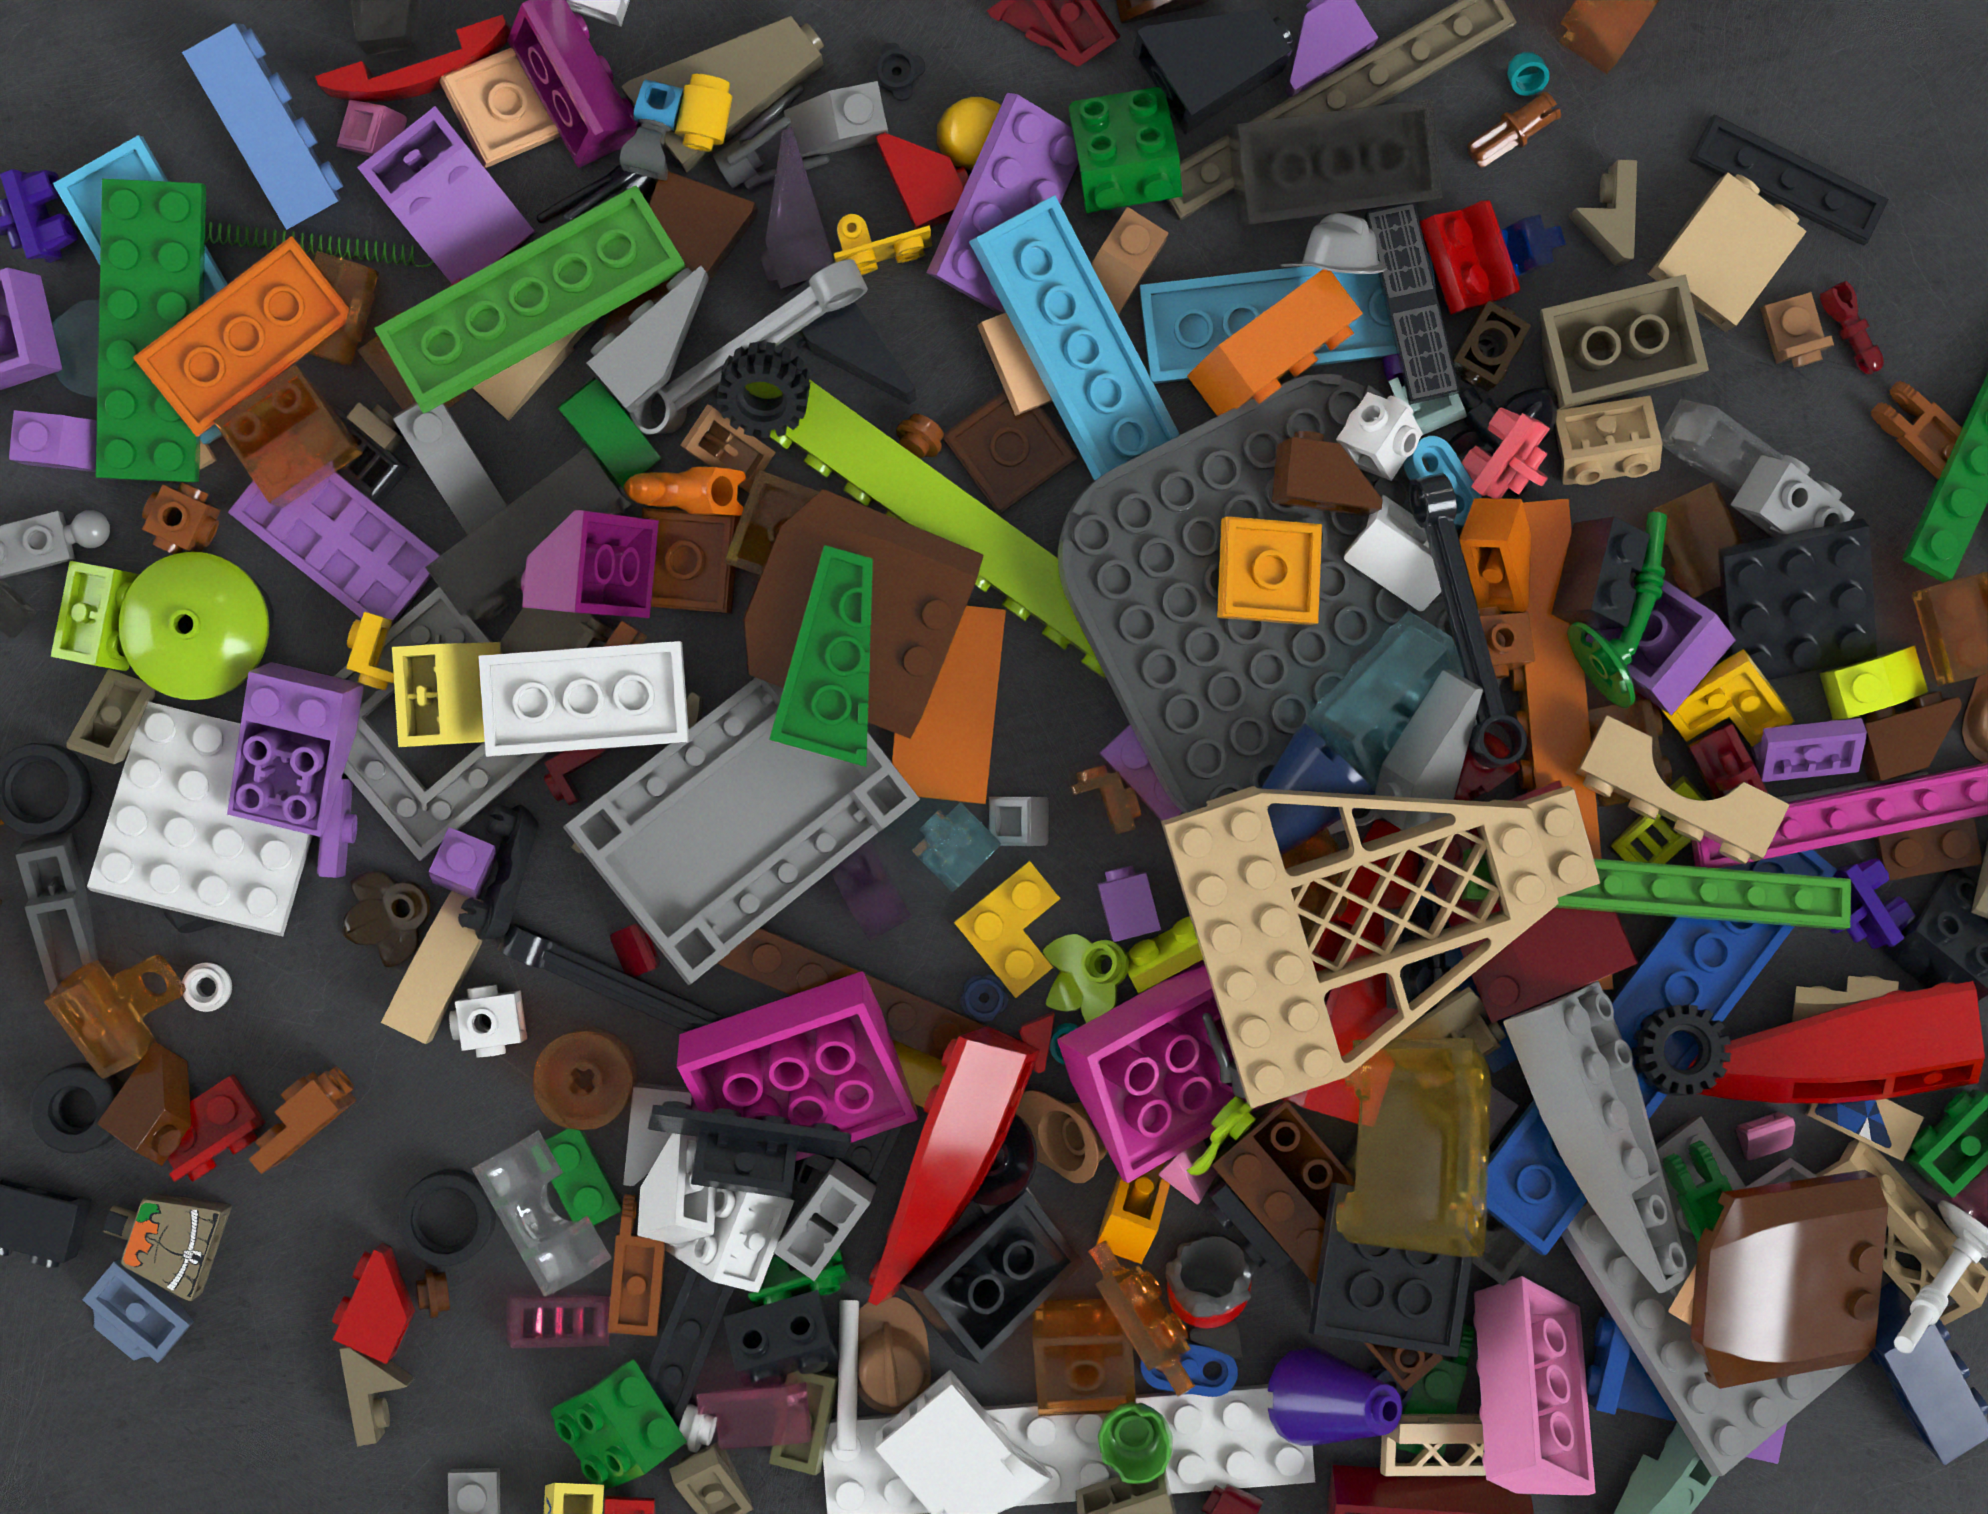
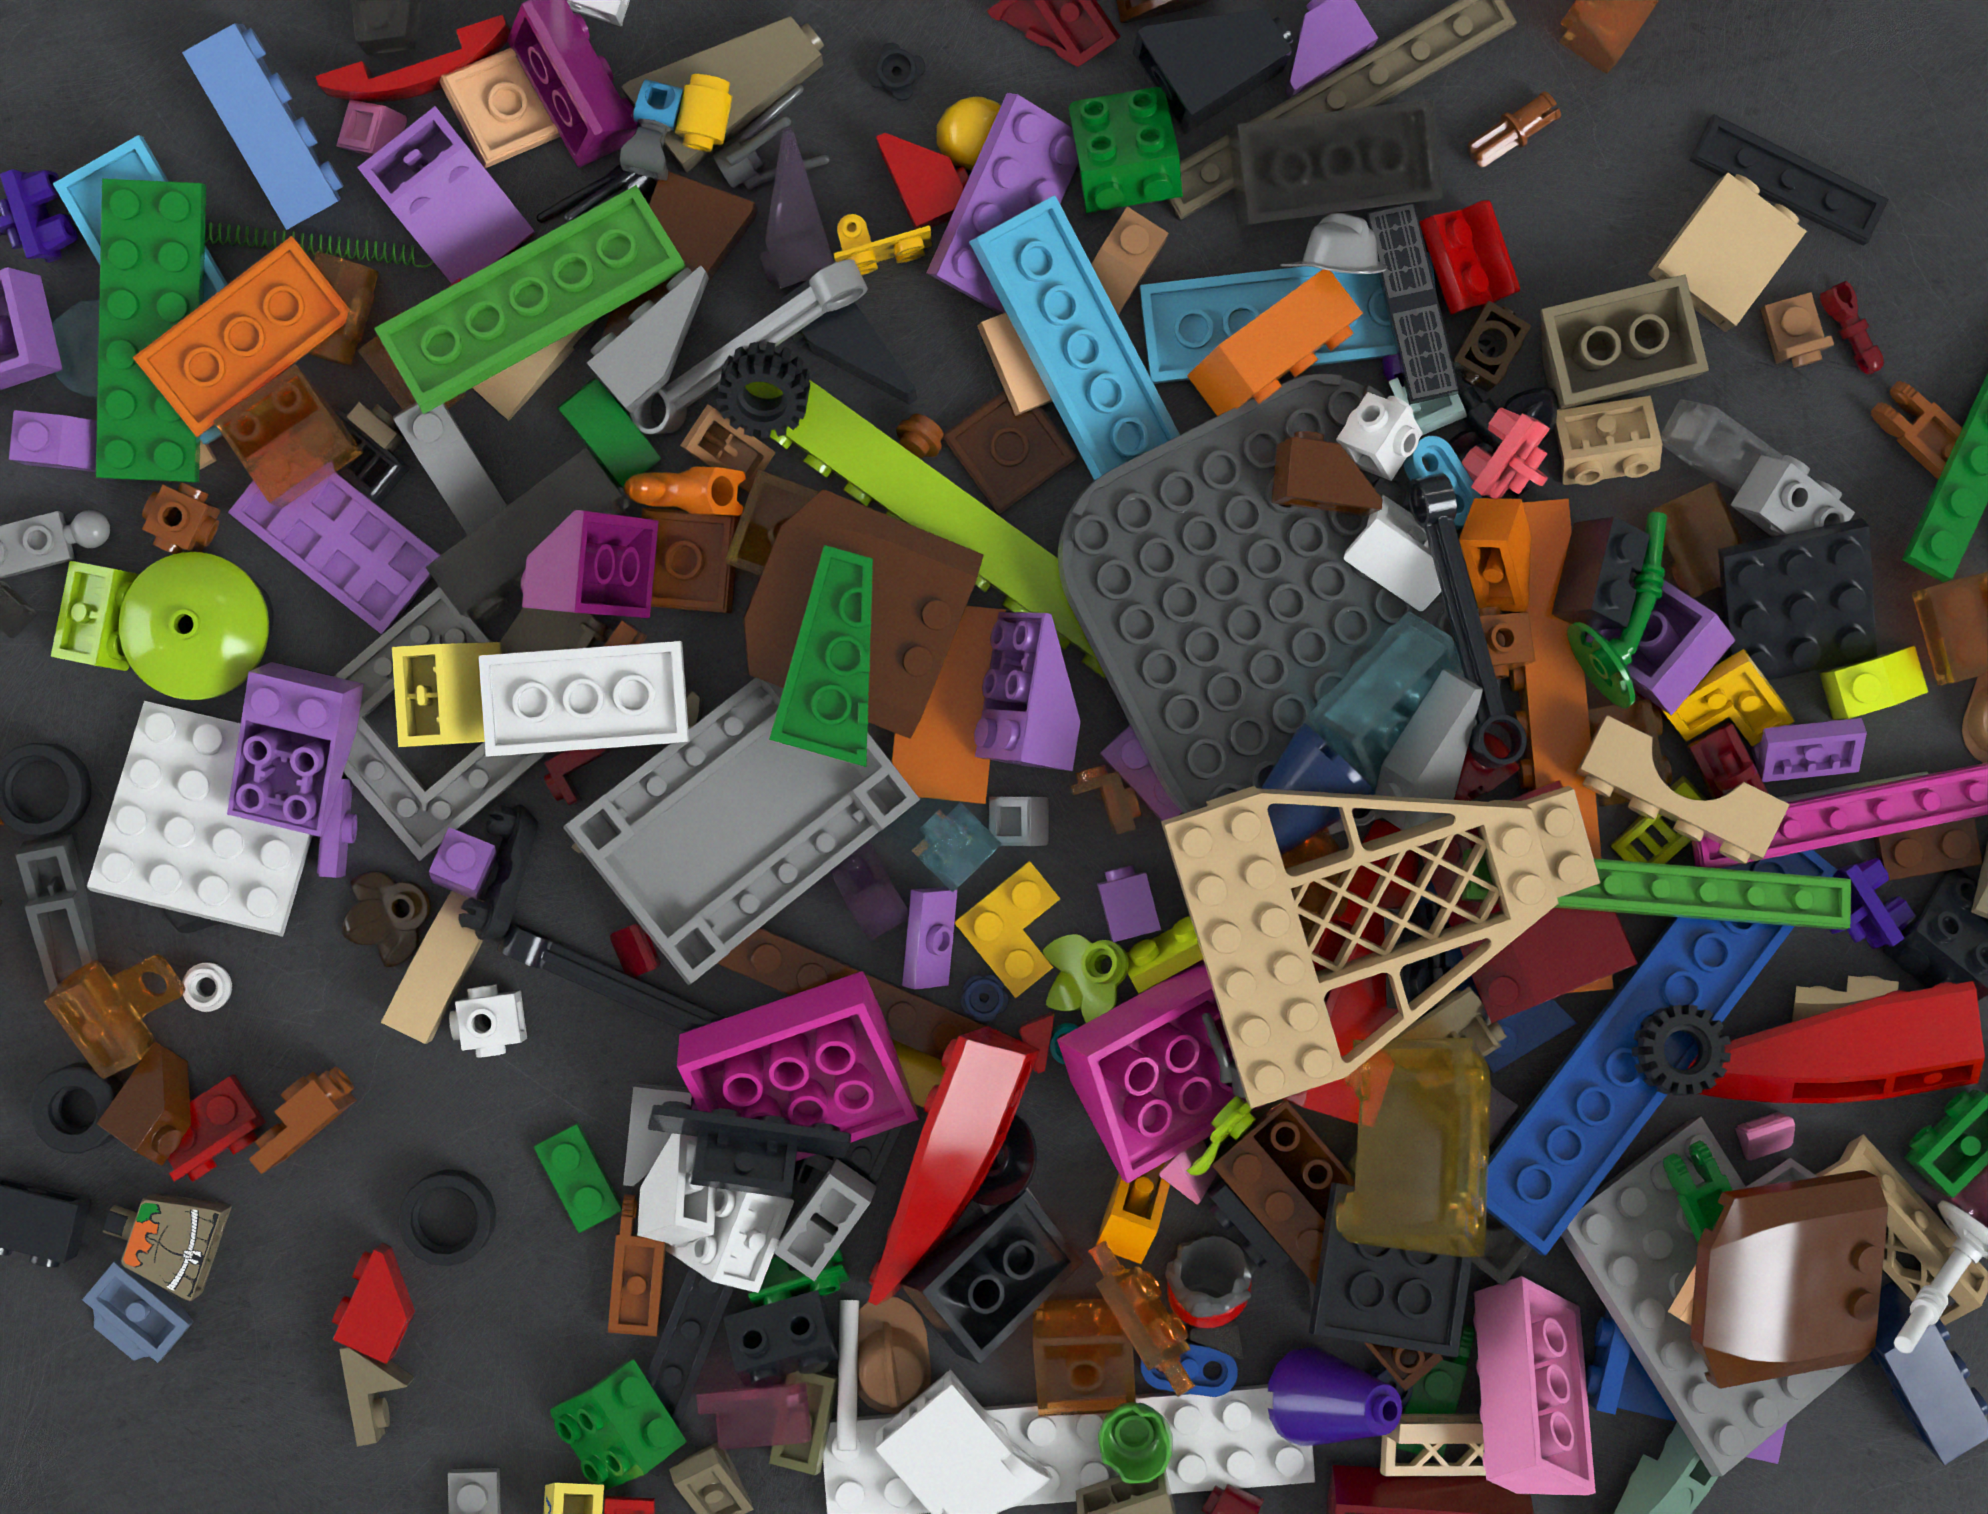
dark tan slope [67,669,155,764] -> none
yellow bracket [346,612,394,691] -> none
reddish brown plate [416,1268,450,1318] -> none
clear arch [472,1130,611,1297] -> none
clear pink slope [506,1295,610,1348] -> none
clear orange brick [533,1026,638,1130] -> none
white plate [679,1403,717,1453] -> none
light grey slope [784,81,888,160] -> none
medium nougat piece [1016,1090,1108,1183] -> none
light orange plate [1217,516,1322,625] -> none
clear blue tile [1501,215,1566,276] -> none
light grey wedge [1503,981,1690,1293] -> none
teal hinge [1507,52,1550,96] -> none
dark tan slope [1569,160,1637,266] -> none
slope [1805,1099,1924,1161] -> none
reddish brown slope [1862,691,1962,781] -> none
none -> medium lavender plate [902,887,957,990]
none -> medium lavender slope [974,612,1080,771]

